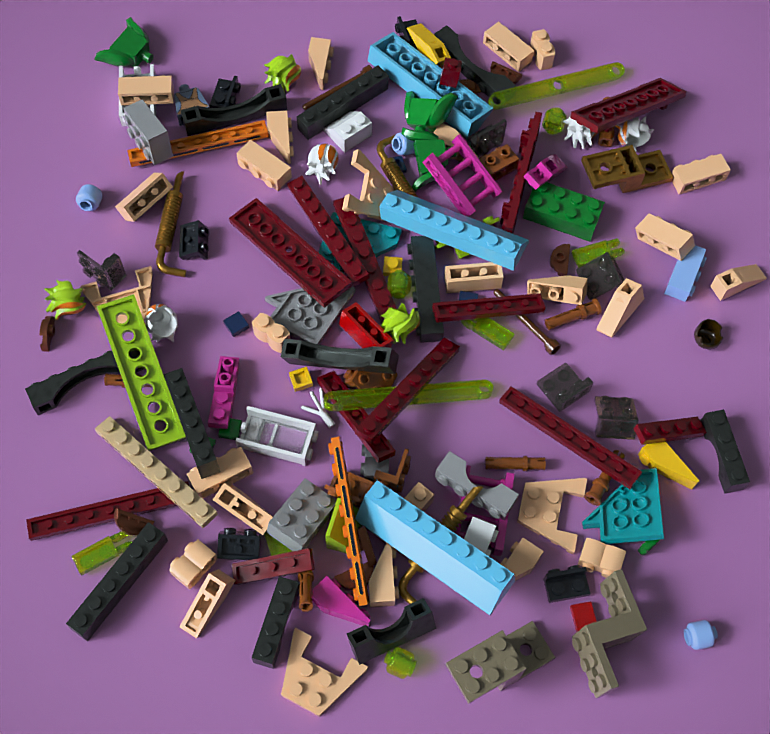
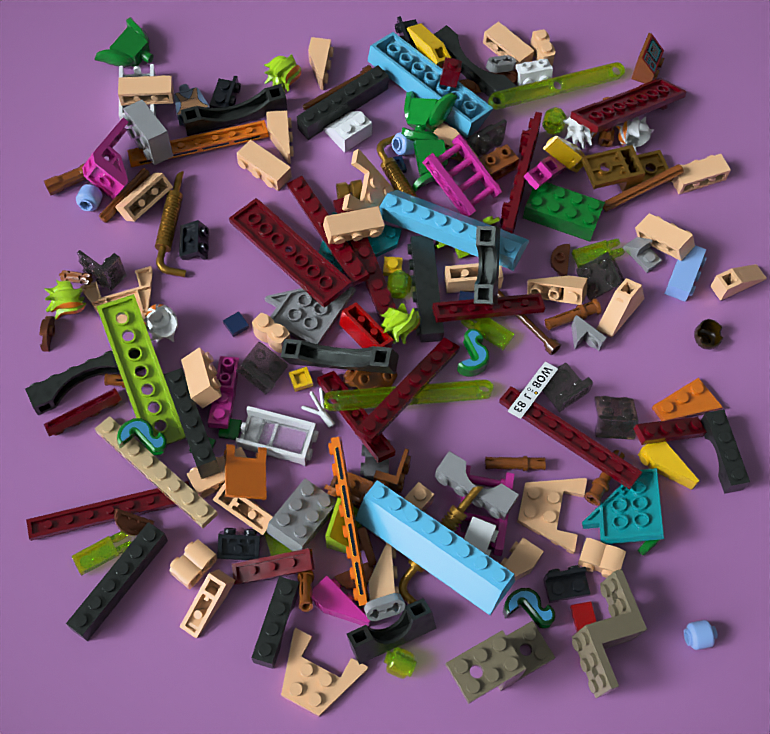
white hair [306,144,339,185] -> none
none -> dark orange axle [44,163,87,196]
none -> dark red plate [44,388,122,437]
none -> dark orange axle [59,270,93,285]
none -> dark pink bracket [82,118,128,200]
none -> dark orange axle [99,168,150,223]
none -> green animal [117,418,167,455]
none -> light nougat brick [181,347,222,408]
none -> orange flag [224,444,267,500]
none -> clear smoke bracket [236,342,288,394]
none -> light nougat brick [323,206,385,244]
none -> pearl gold wheel [336,179,363,200]
none -> light grey beam [364,593,405,621]
none -> green animal [457,329,490,377]
none -> pearl dark grey arch [474,226,500,304]
none -> light grey beam [486,55,516,73]
none -> dark green animal [503,588,556,629]
none -> white sticker [508,362,558,419]
none -> white bracket [515,59,553,91]
none -> yellow slope [543,136,585,173]
none -> light grey slope [571,315,607,351]
none -> dark orange axle [603,164,684,212]
none -> light grey slope [623,237,662,273]
none -> slope [632,33,665,84]
none -> orange wing [652,378,723,421]

